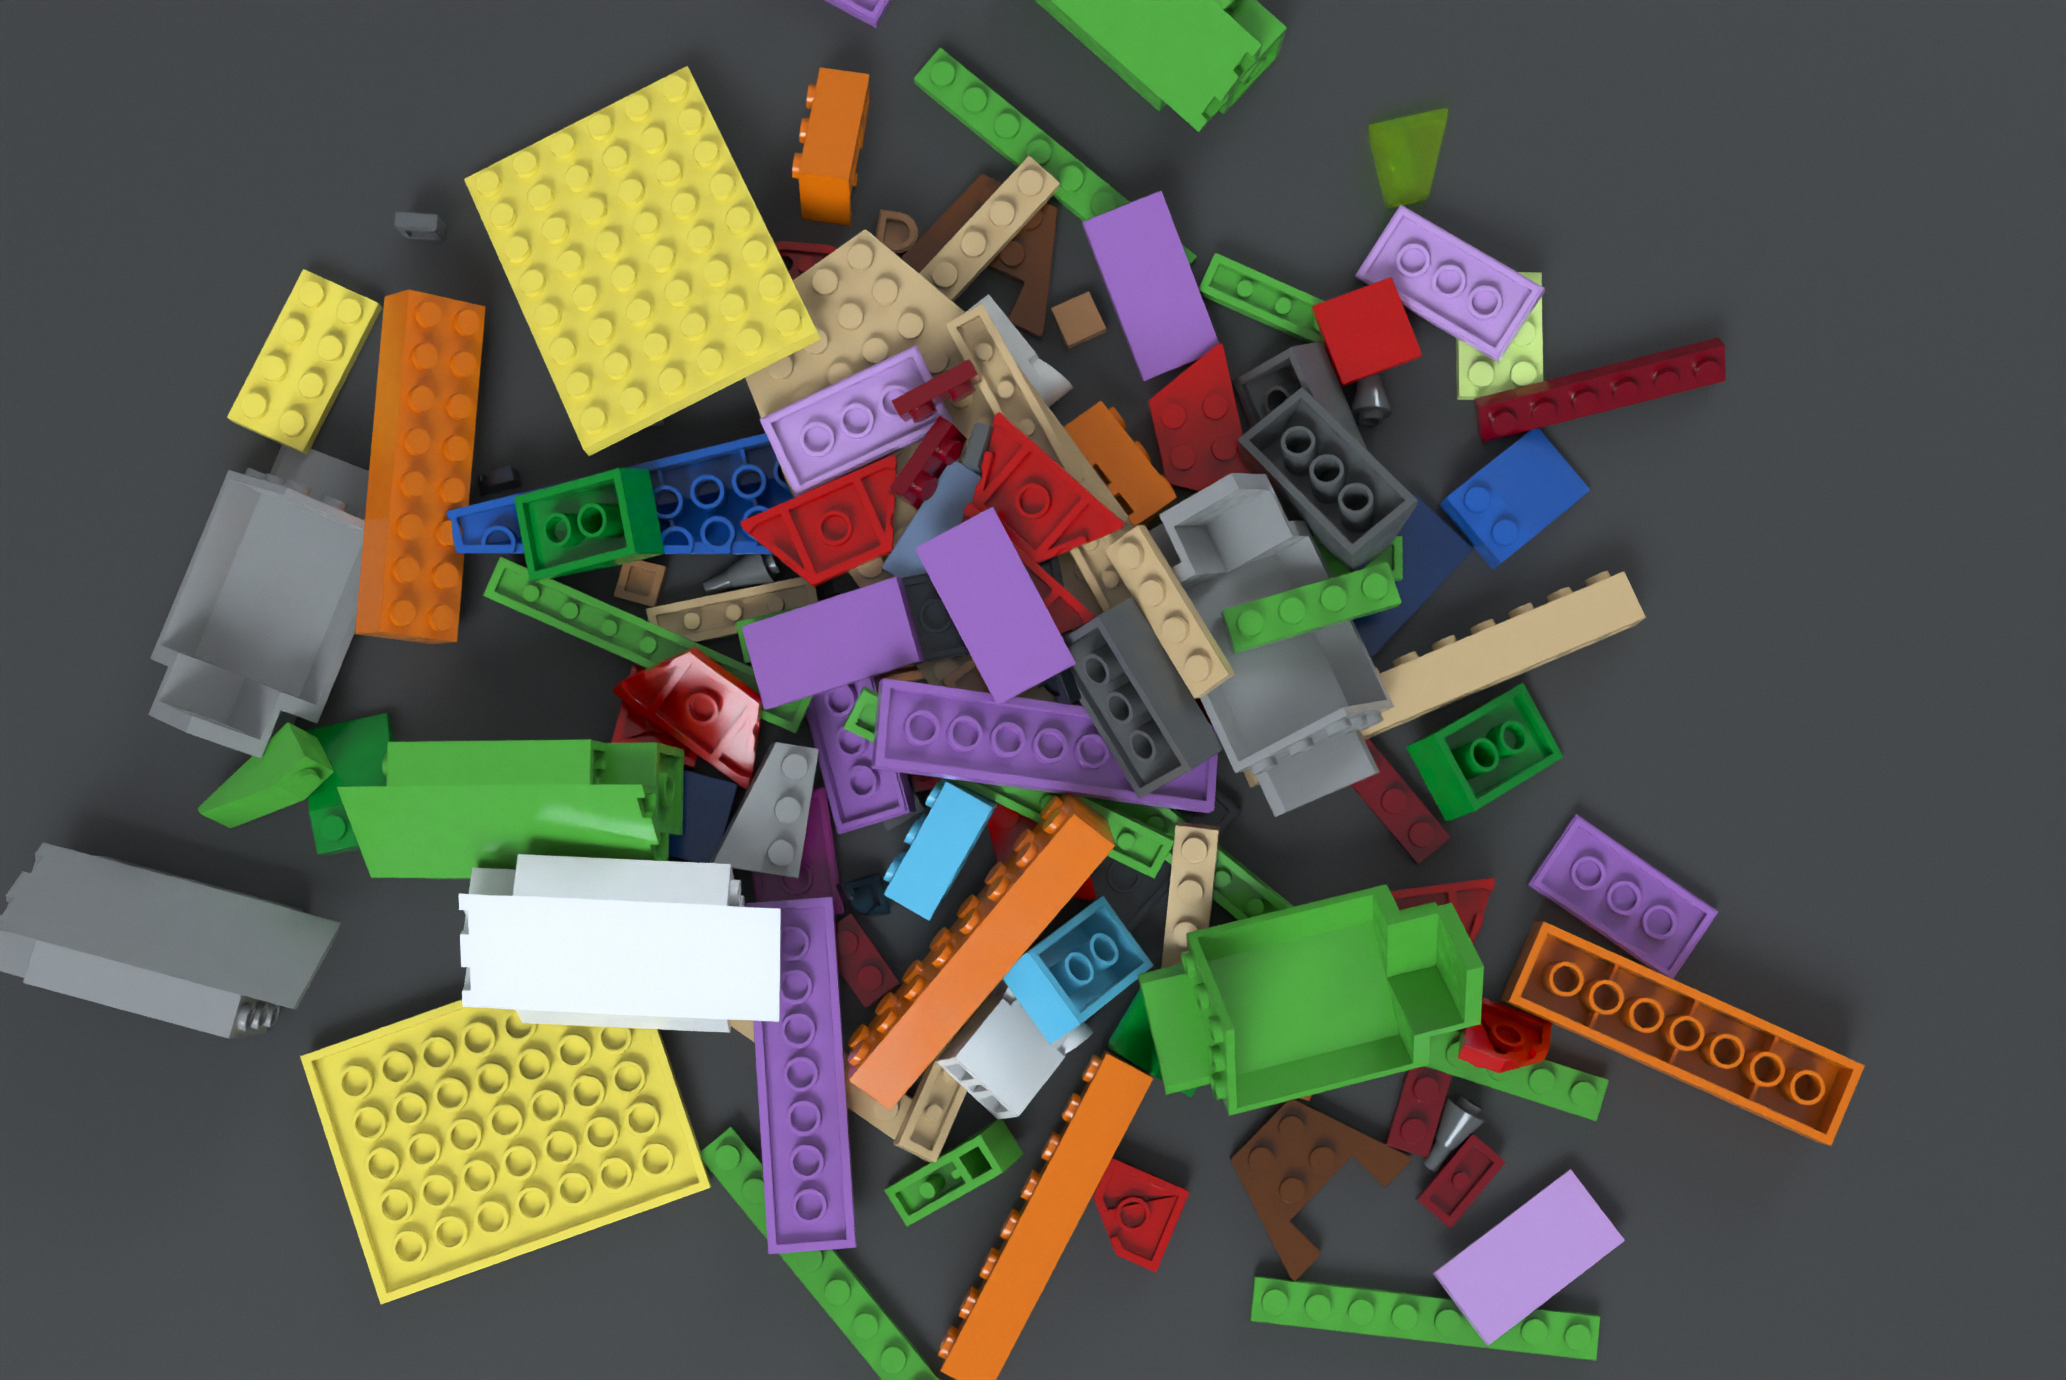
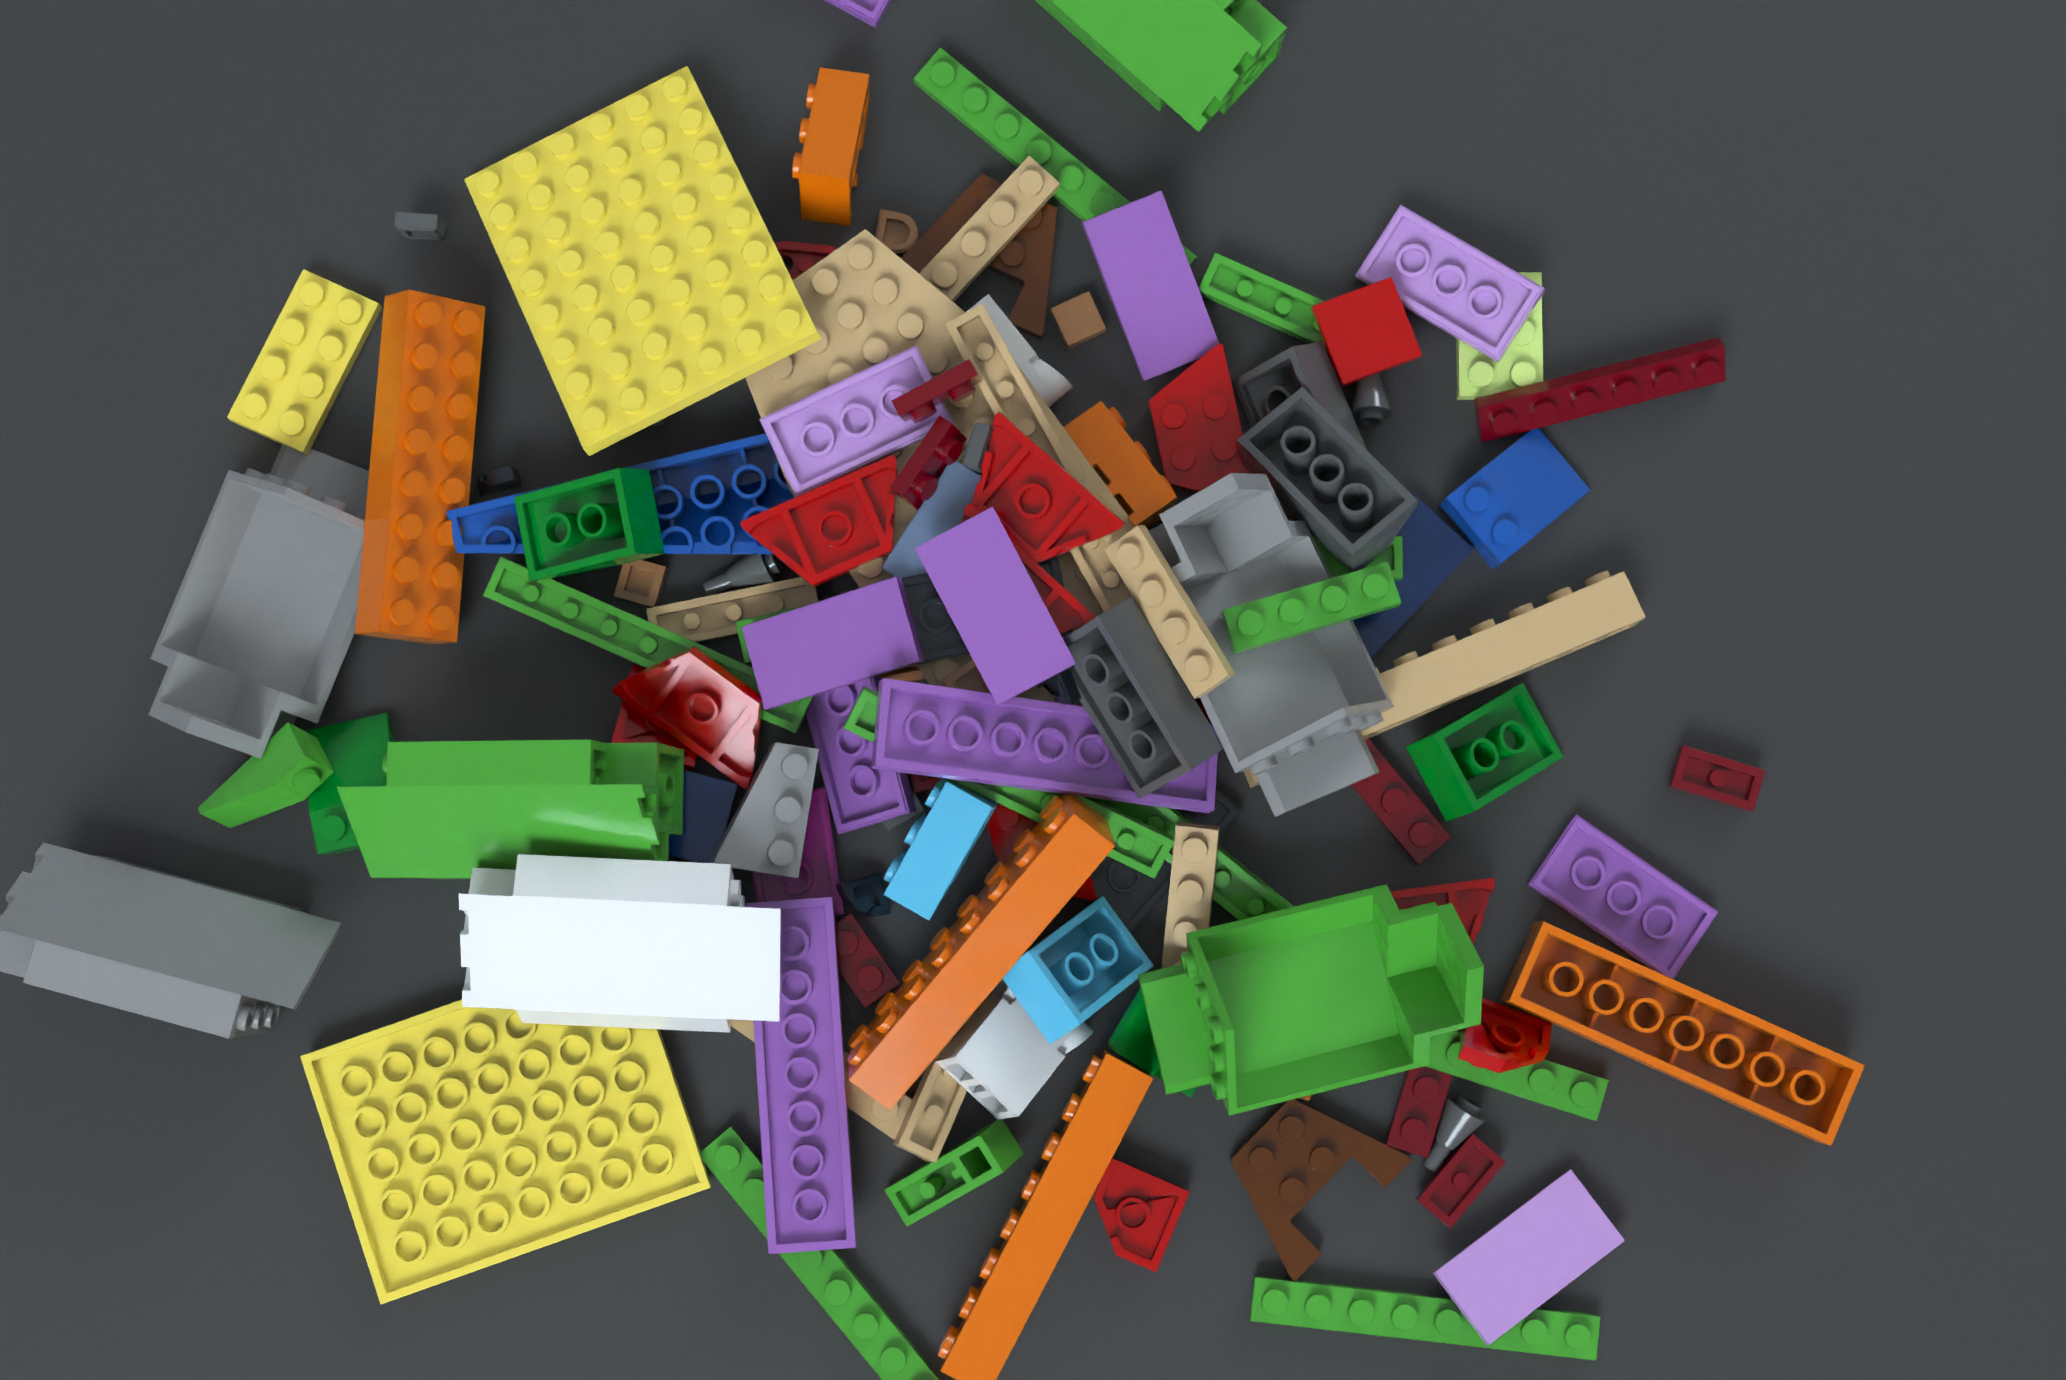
clear neon green wing [1367,107,1448,209] -> none
none -> dark red plate [1668,745,1765,812]

